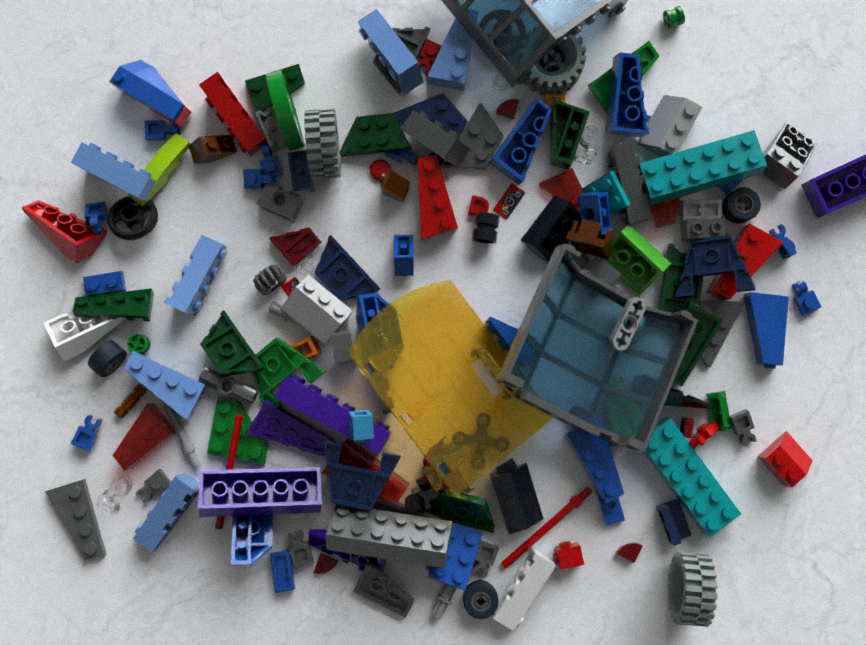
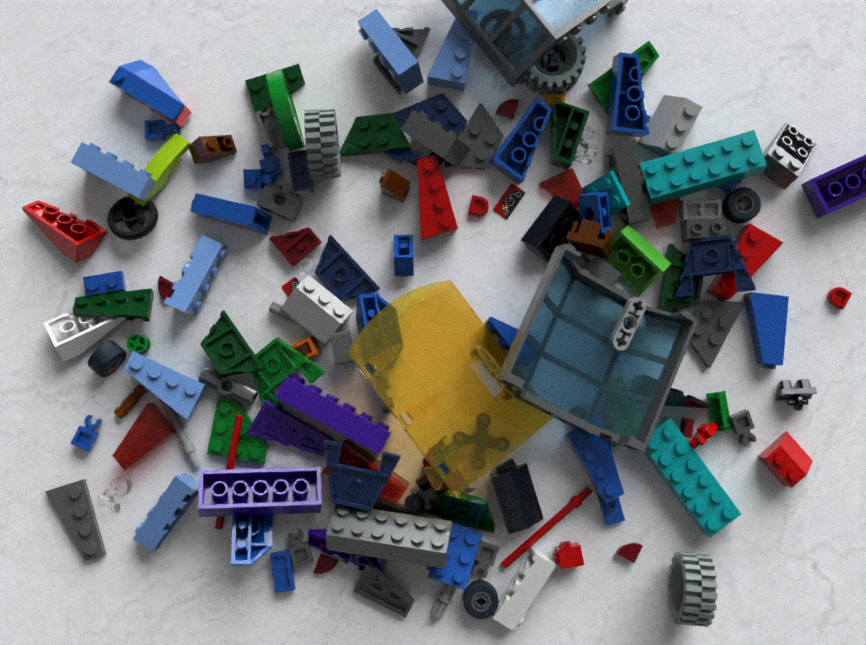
blue plate [85,201,107,234] -> none
dark grey plate [136,469,171,503] -> none
red wedge [199,72,268,156] -> none
dark grey gear [253,265,287,295] -> none
dark azure brick [348,409,374,442] -> none
red piece [370,159,391,181] -> none
red plate [418,39,442,75] -> none
black wheel [472,212,500,244] -> none
dark blue panel [656,499,691,546] -> none
green wheel [663,6,685,29] -> none
dark green wing [673,301,723,386] -> none
blue plate [769,224,797,259] -> none
blue plate [792,280,821,316] -> none
none -> dark red tile [158,276,174,300]
none -> blue slope [190,193,272,235]
none -> black hips [775,379,817,411]
none -> red tile [827,287,852,310]

